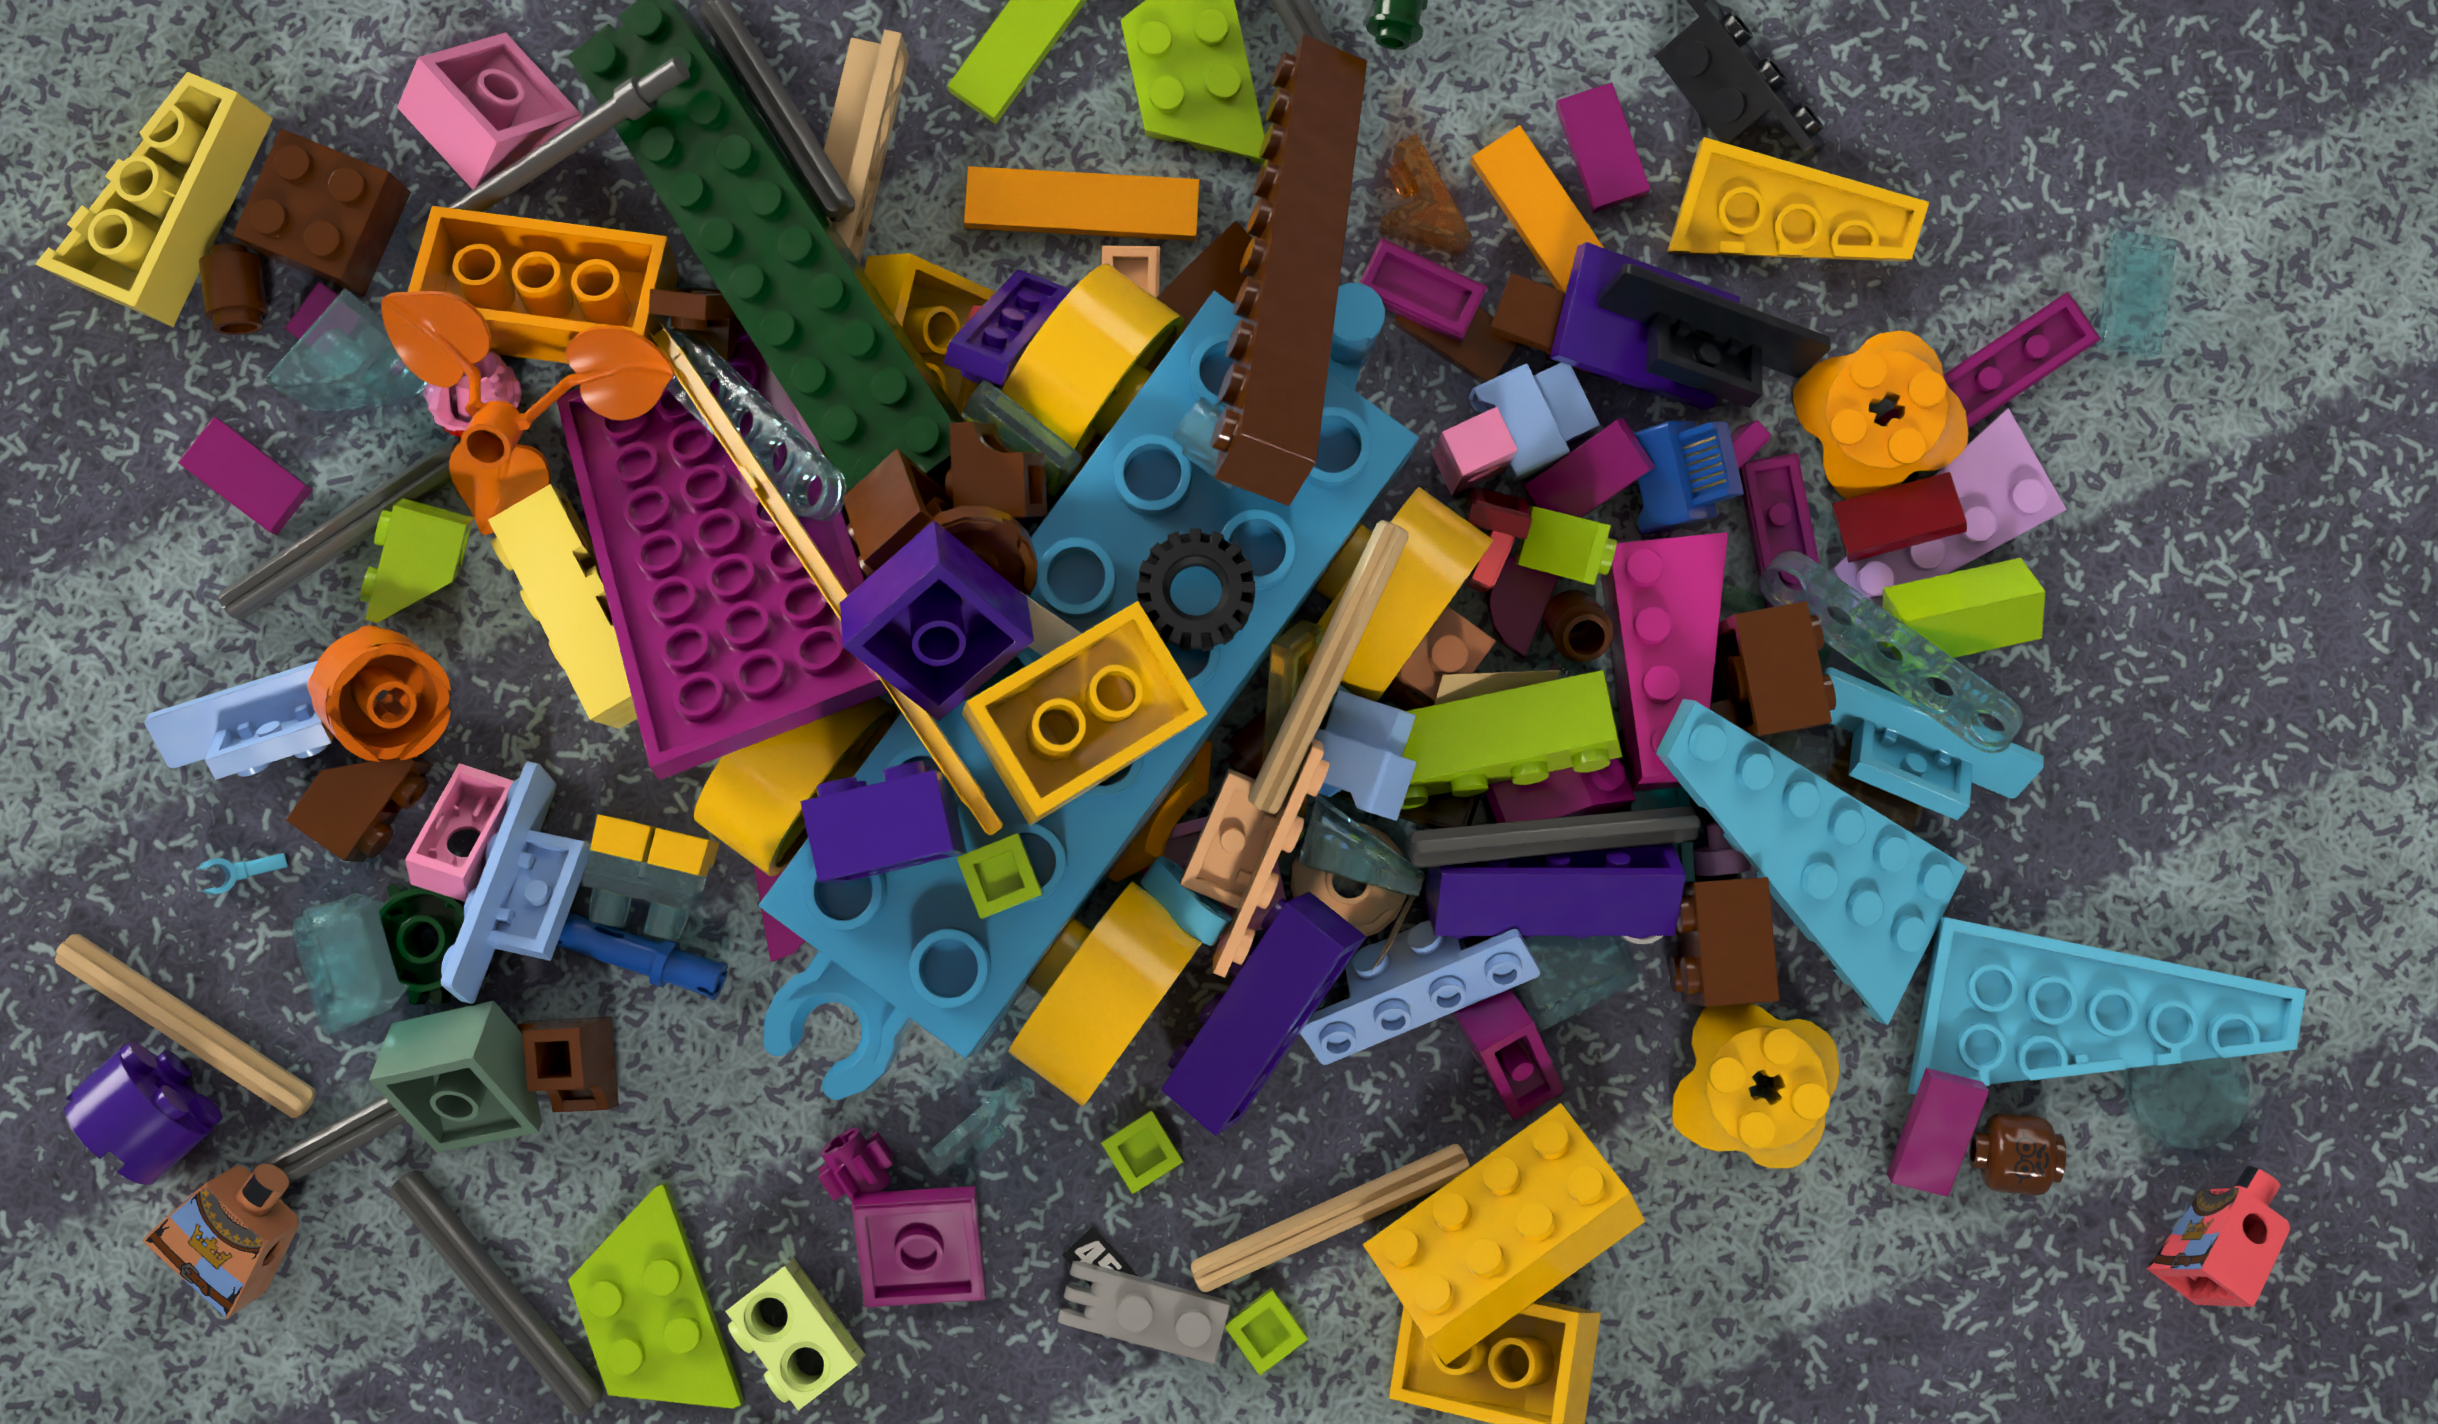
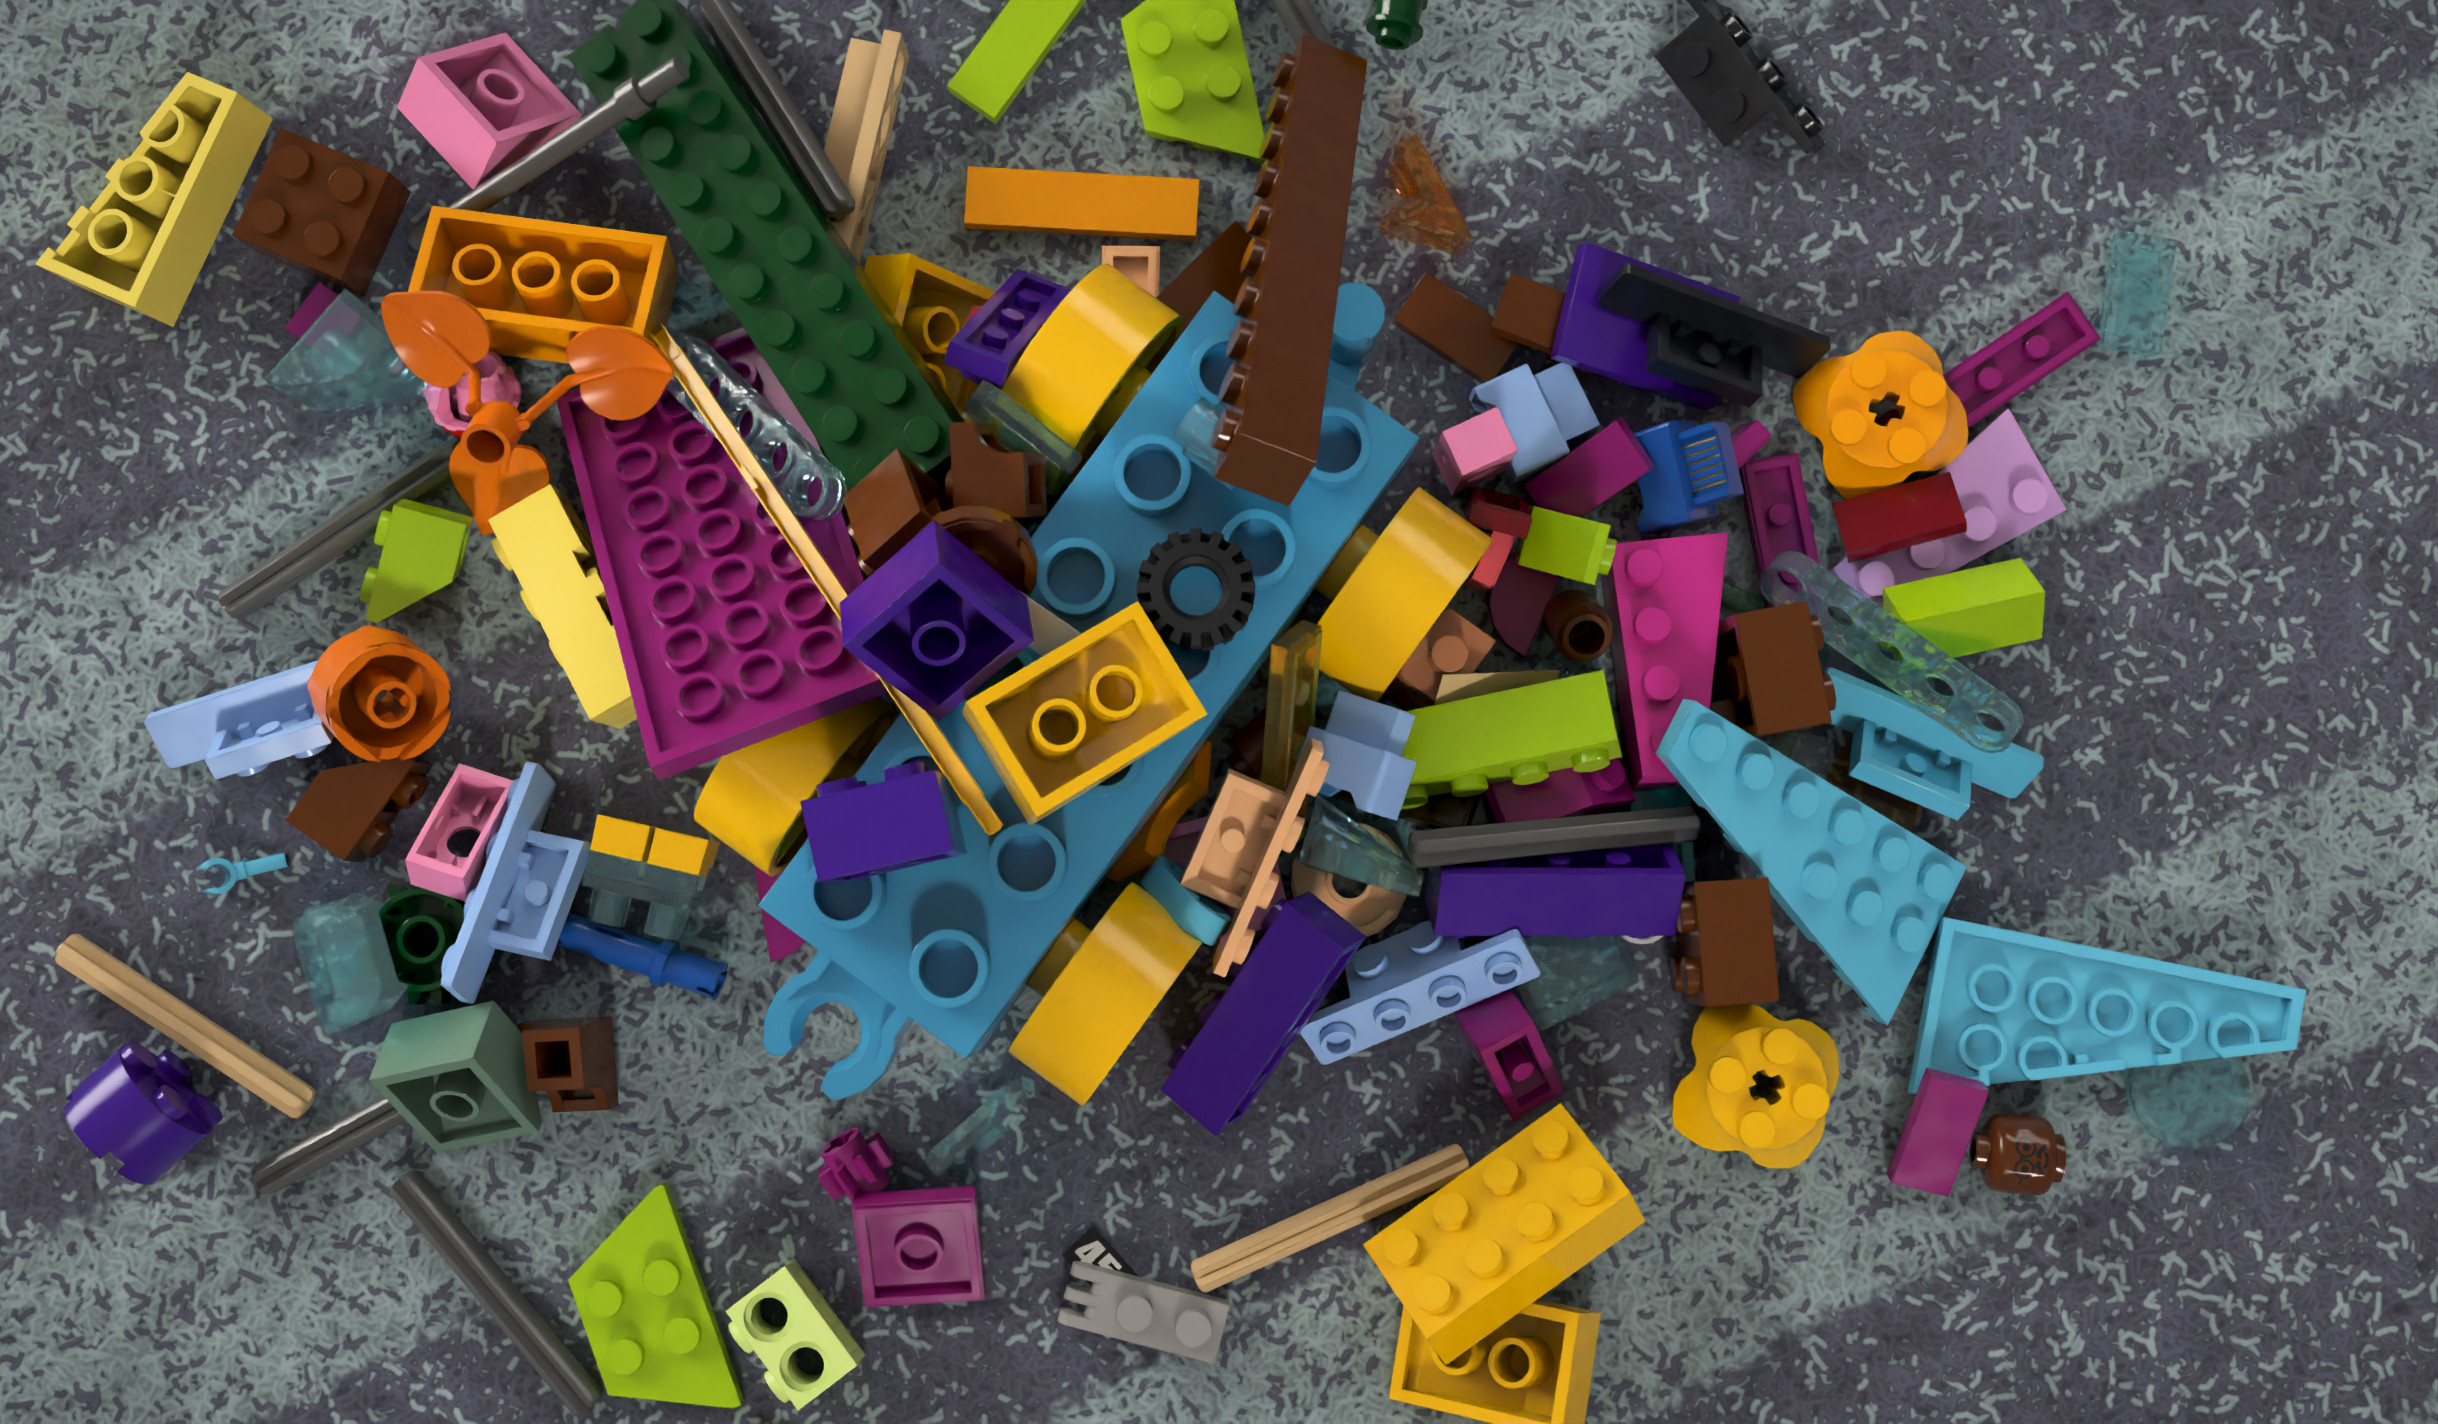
torso [142,1164,300,1319] -> none
magenta tile [177,416,313,535] -> none
reddish brown brick [198,243,268,335] -> none
reddish brown slope [649,287,744,365] -> none
lime tile [956,833,1044,919] -> none
lime tile [1101,1110,1184,1194] -> none
lime tile [1225,1287,1308,1376] -> none
tan axle [1248,520,1409,814] -> none
magenta tile [1359,238,1487,343] -> none
tan sticker [1370,875,1426,973] -> none
light orange tile [1470,125,1604,293] -> none
magenta tile [1555,82,1651,213] -> none
yellow wing [1667,137,1930,262] -> none
lavender tile [1693,822,1754,876] -> none
coral torso [2147,1166,2291,1307] -> none

